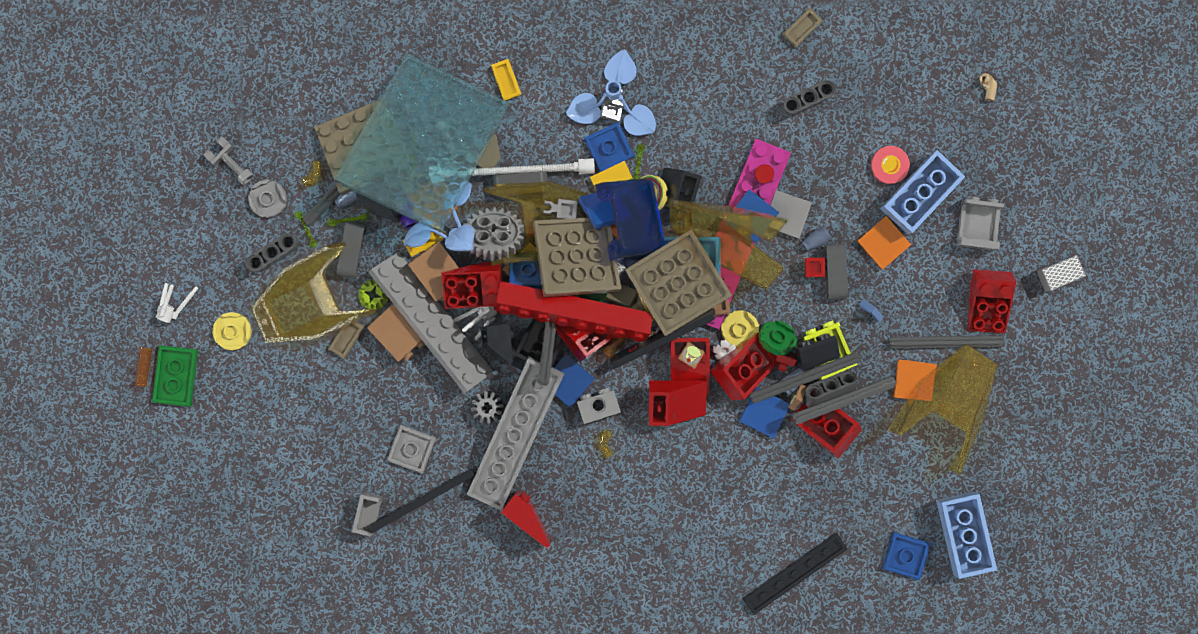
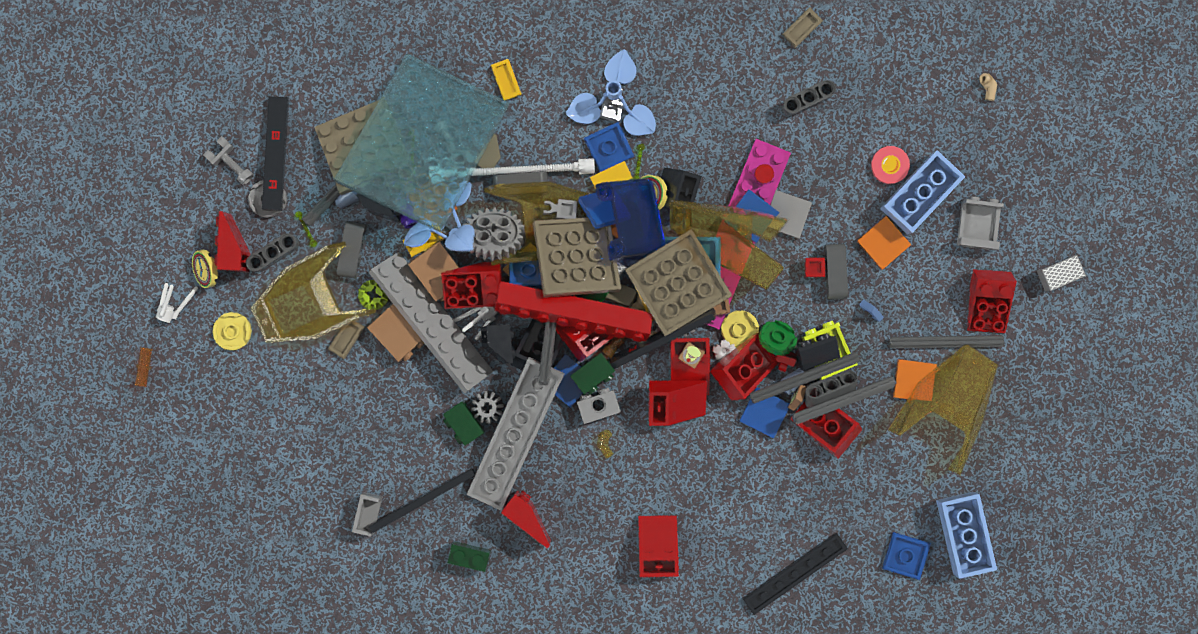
green tile [152,345,198,407] -> none
clear yellow arm [302,161,322,187] -> none
clear neon green hinge [328,213,367,227] -> none
light grey tile [387,424,436,474] -> none
sand blue cone [802,226,832,251] -> none
none -> tile [192,250,218,288]
none -> red slope [214,211,250,272]
none -> black tile [262,96,289,211]
none -> dark green brick [443,401,485,446]
none -> dark green brick [447,541,491,572]
none -> dark green brick [570,353,615,395]
none -> red slope [638,515,679,577]

